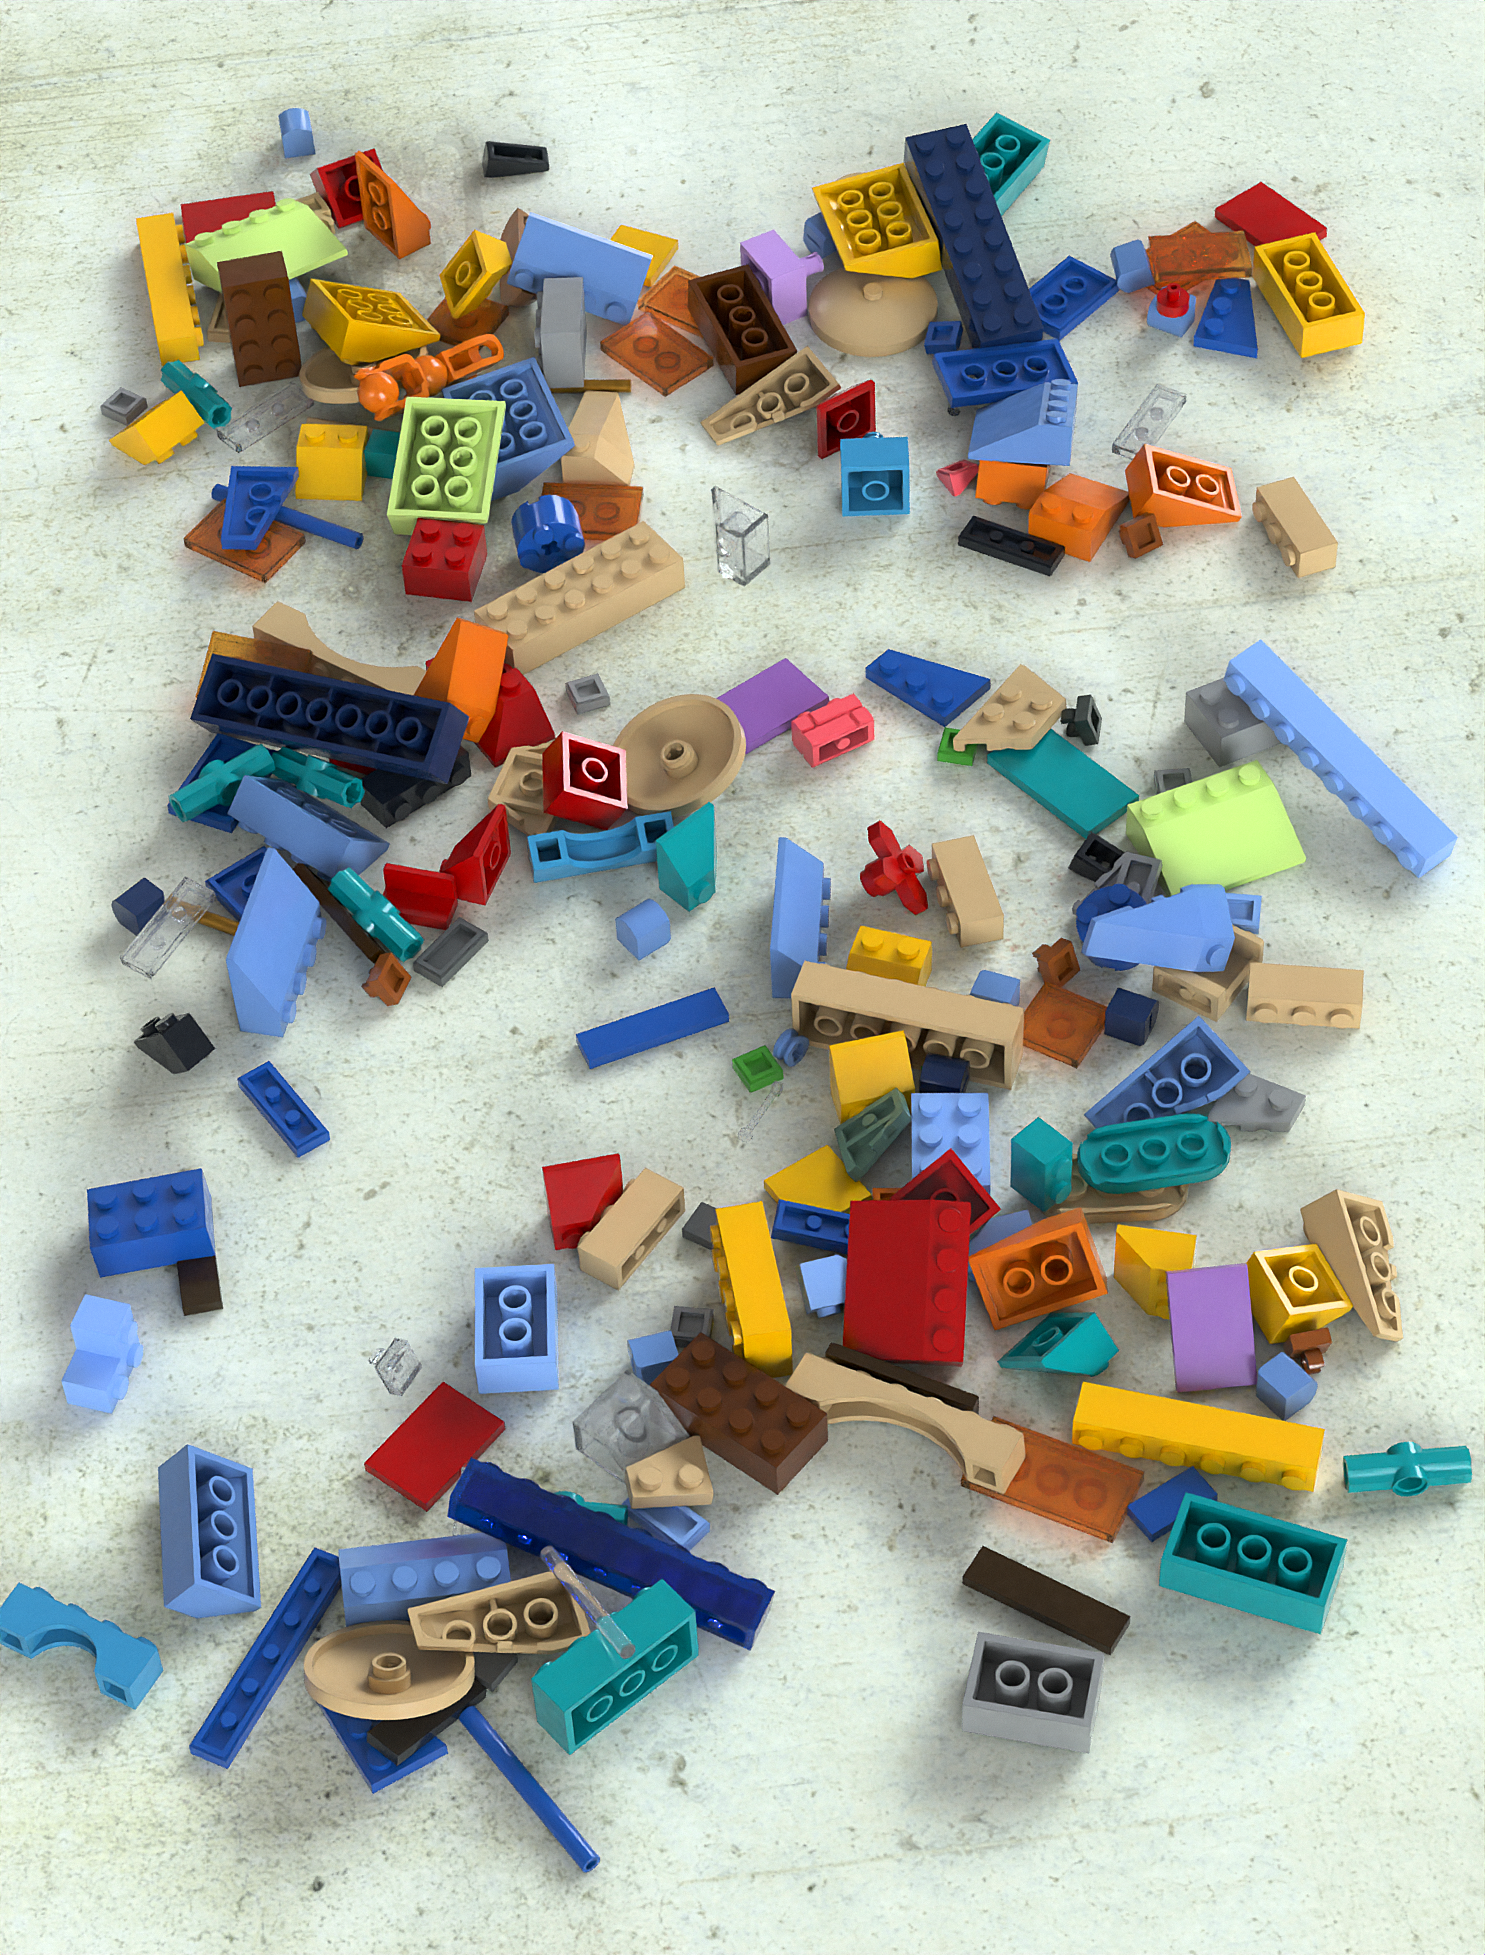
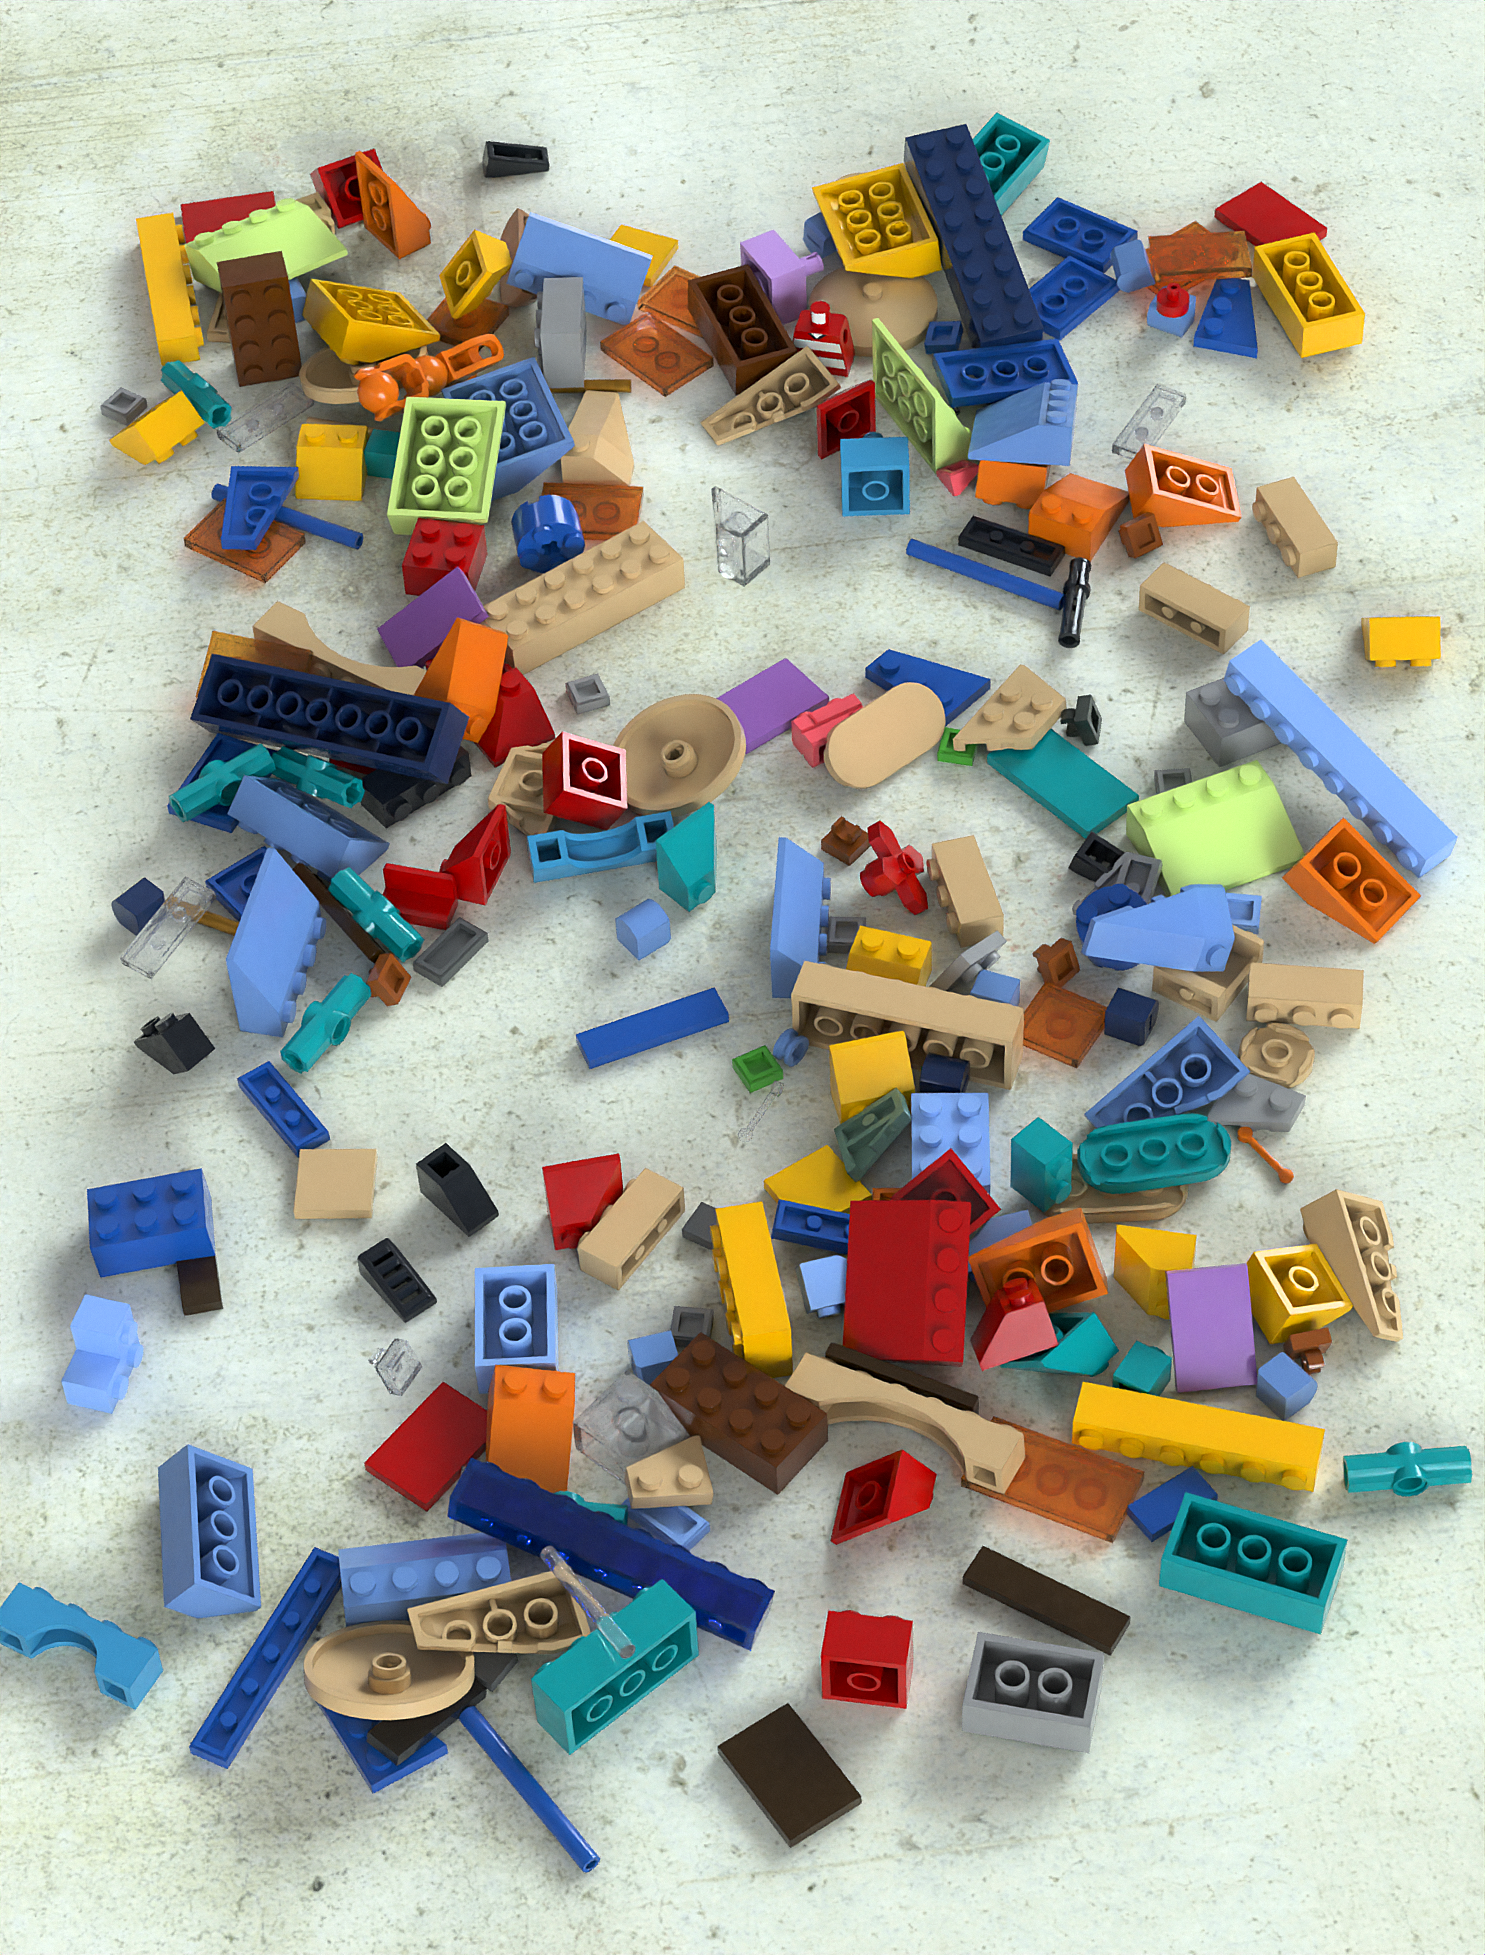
medium blue piece [278,108,315,158] -> none
none -> teal piece [280,973,371,1074]
none -> tan tile [293,1149,378,1219]
none -> black slope [357,1238,437,1323]
none -> medium lavender tile [377,566,489,668]
none -> black slope [416,1143,499,1237]
none -> orange slope [484,1365,575,1498]
none -> dark brown tile [717,1703,862,1848]
none -> red torso [792,301,855,377]
none -> dark orange tile [821,816,871,866]
none -> red brick [821,1610,913,1709]
none -> tan tile [824,682,946,789]
none -> light grey tile [827,916,866,953]
none -> red slope [830,1449,937,1545]
none -> yellowish green slope [872,318,972,474]
none -> blue piece [906,539,1066,611]
none -> light grey wing [929,930,1007,992]
none -> slope [970,1278,1059,1371]
none -> blue tile [1023,197,1138,273]
none -> black pin [1058,557,1091,648]
none -> teal brick [1112,1340,1172,1396]
none -> tan brick [1139,562,1250,654]
none -> orange hinge [1237,1127,1294,1184]
none -> tan tile [1238,1023,1315,1089]
none -> orange slope [1282,817,1421,944]
none -> yellow slope [1361,616,1441,667]

